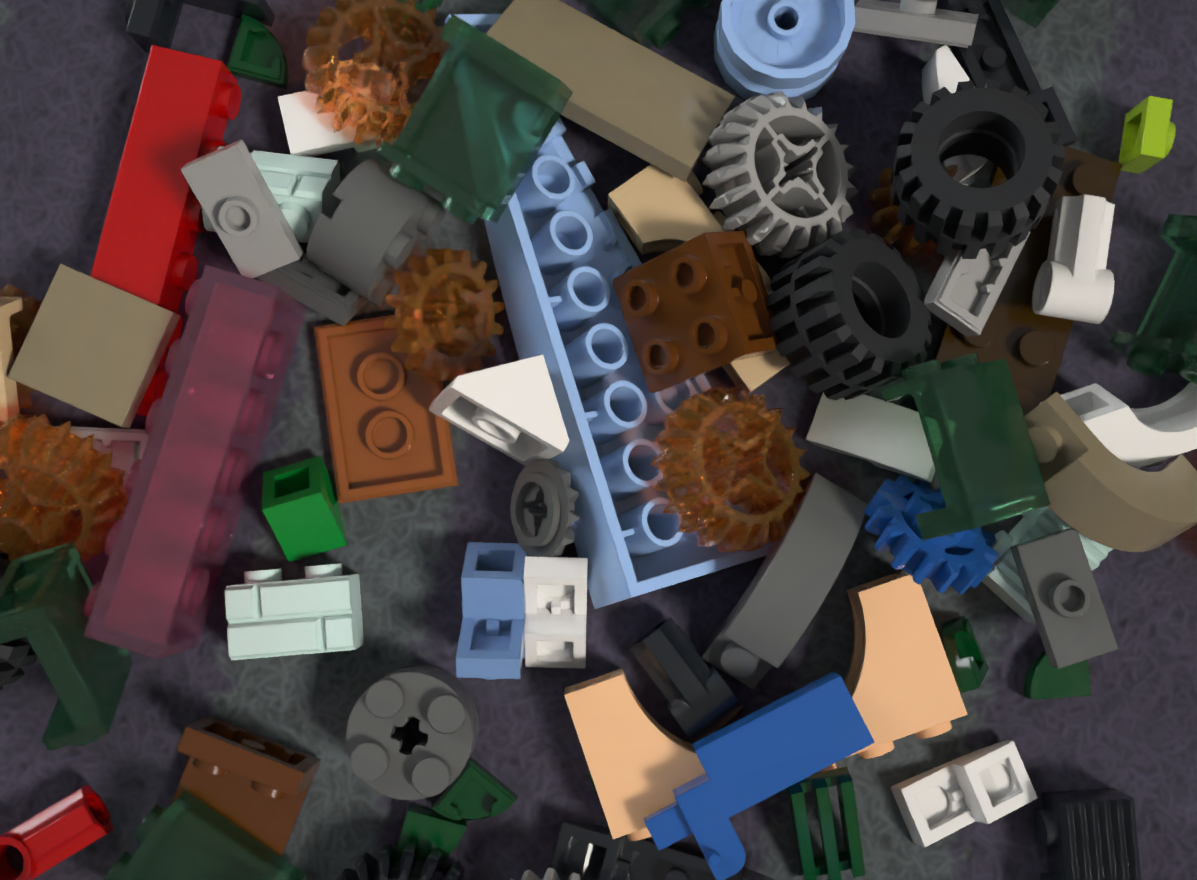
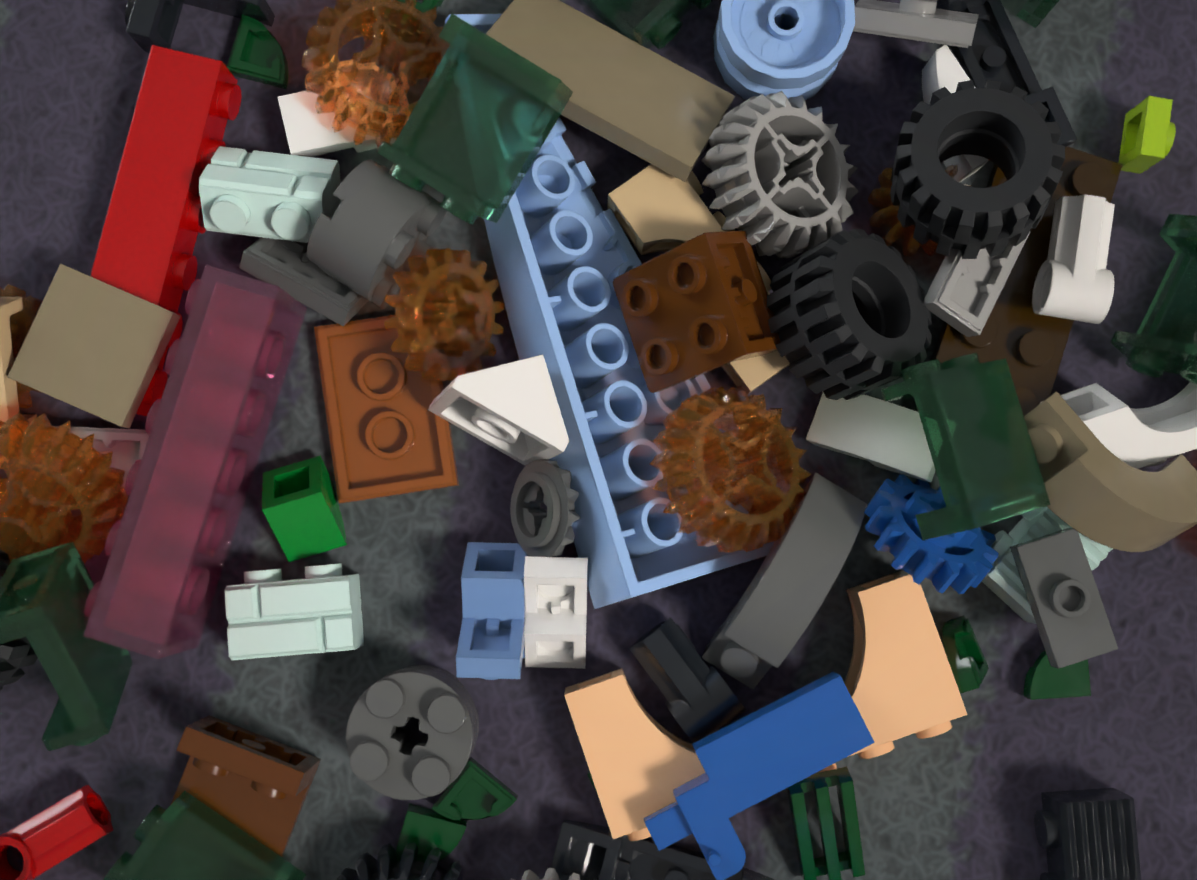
light grey plate [180,139,304,282] -> none
white slope [890,740,1038,847] -> none

